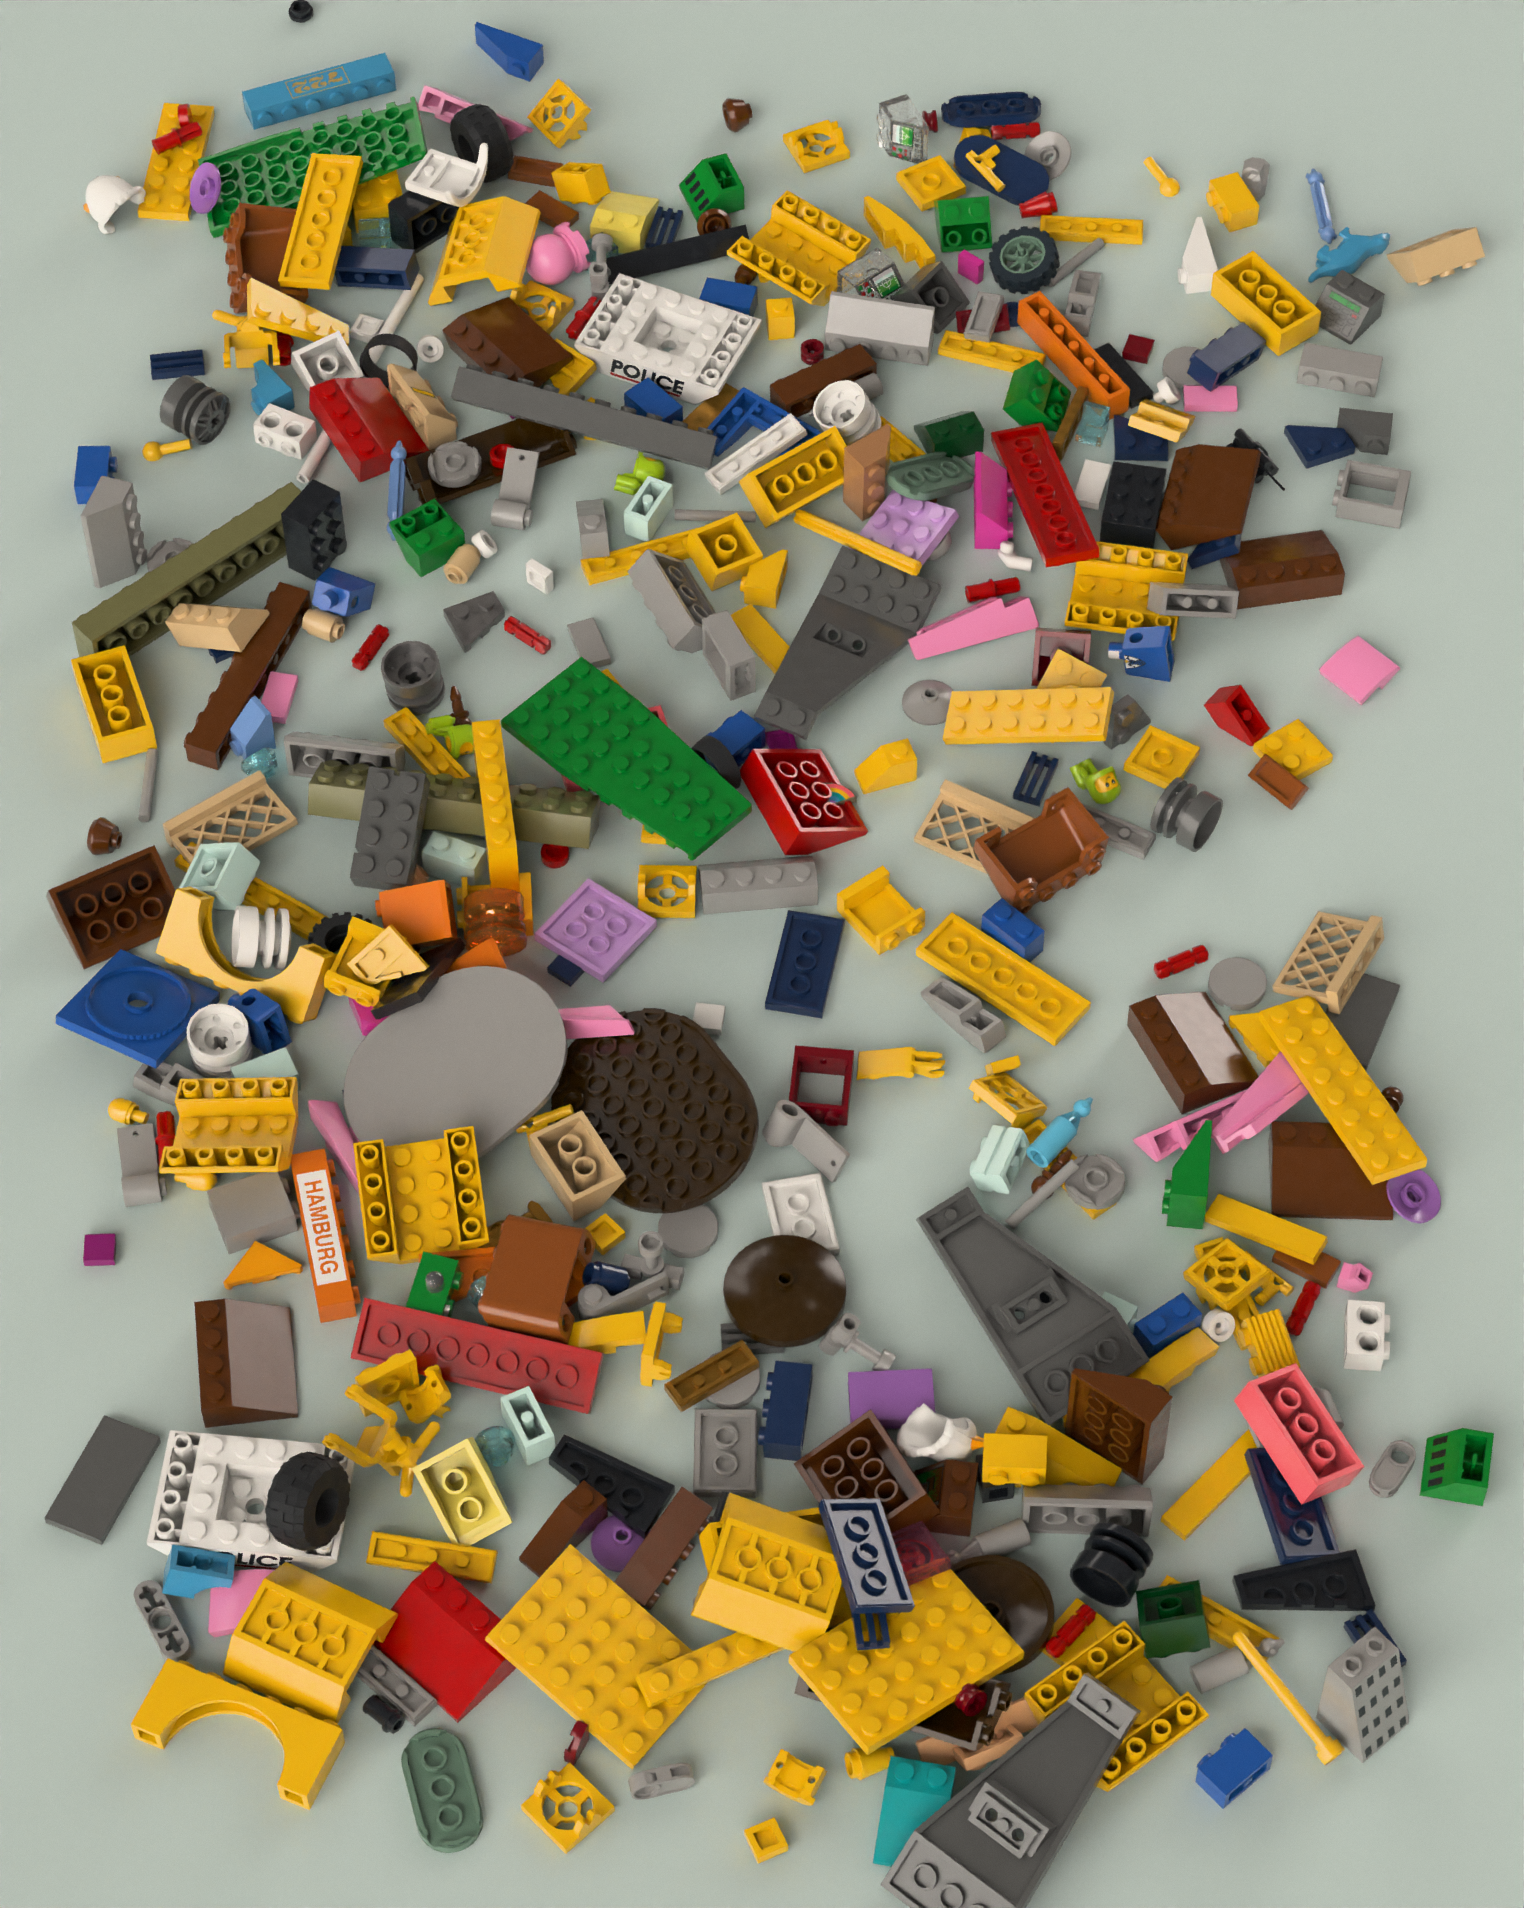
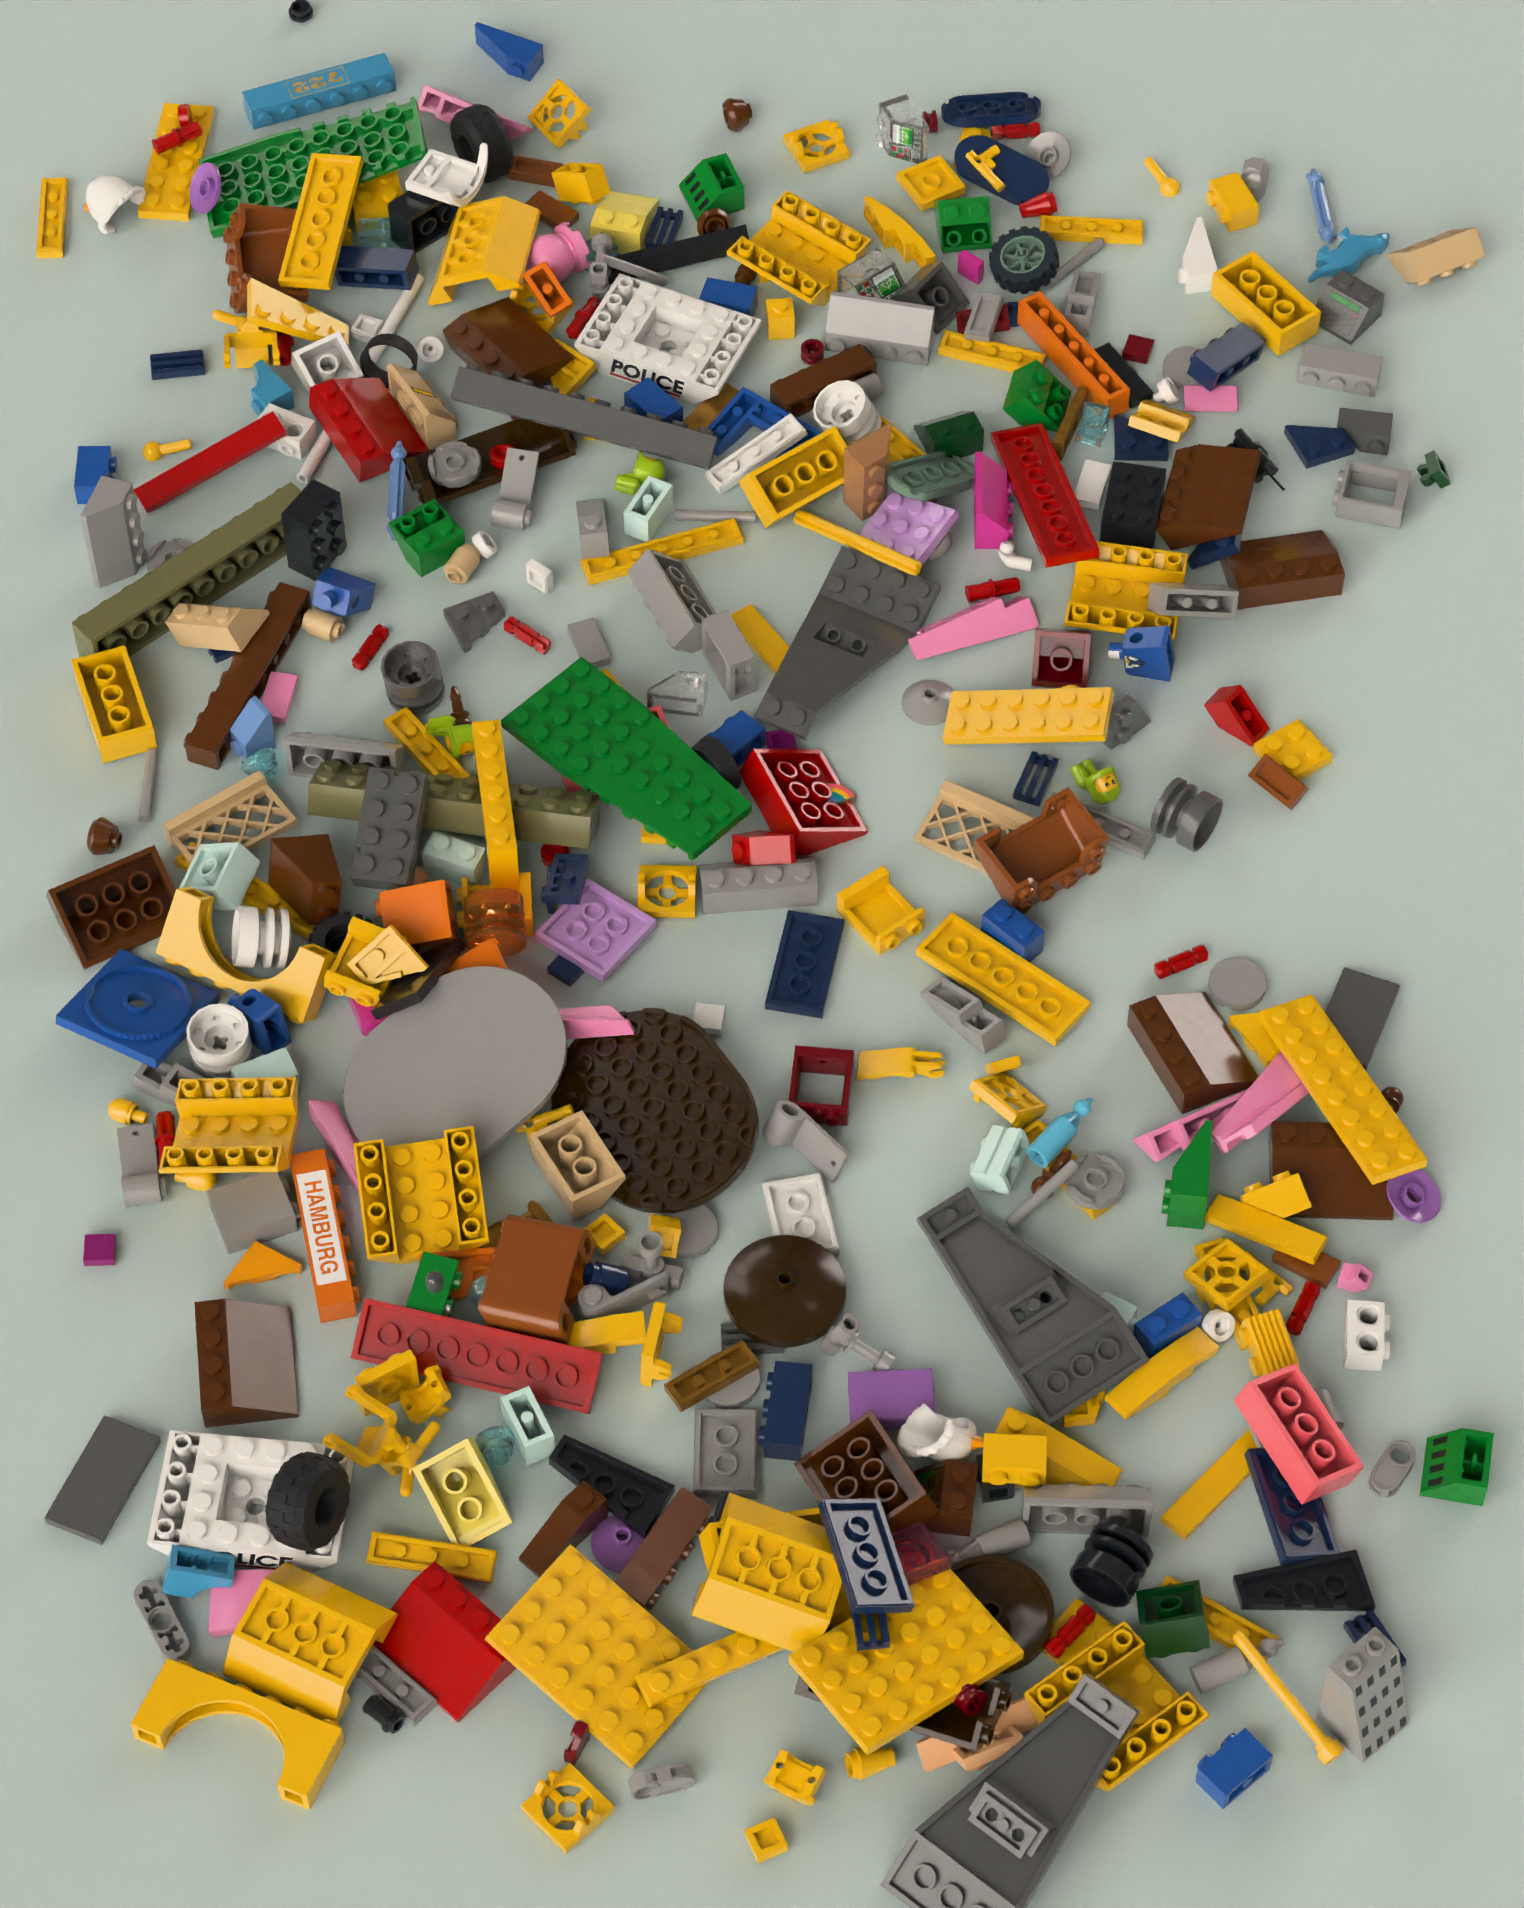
dark grey wheel [159,375,230,445] -> none
sand green tile [401,1728,483,1853] -> none
yellow brick [685,512,763,591] -> none
yellow slope [740,549,788,609] -> none
yellow slope [854,738,917,795] -> none
teal slope [873,1756,956,1867] -> none
yellow wing [1036,648,1107,689] -> none
reddish brown slope [1065,1368,1173,1485] -> none
yellow plate [1123,725,1200,789] -> none
tan fence [1273,911,1384,1014] -> none
bright pink slope [1319,636,1400,705] -> none
none -> yellow tile [36,178,68,258]
none -> red tile [134,411,287,514]
none -> reddish brown slope [268,834,342,925]
none -> orange slope [522,261,573,318]
none -> dark blue bracket [541,853,590,914]
none -> light grey bar [598,253,669,286]
none -> yellow panel [646,1214,681,1258]
none -> clear slope [647,671,708,717]
none -> slope [731,830,796,866]
none -> yellow slope [1239,1170,1312,1219]
none -> dark green tile [1417,450,1451,488]

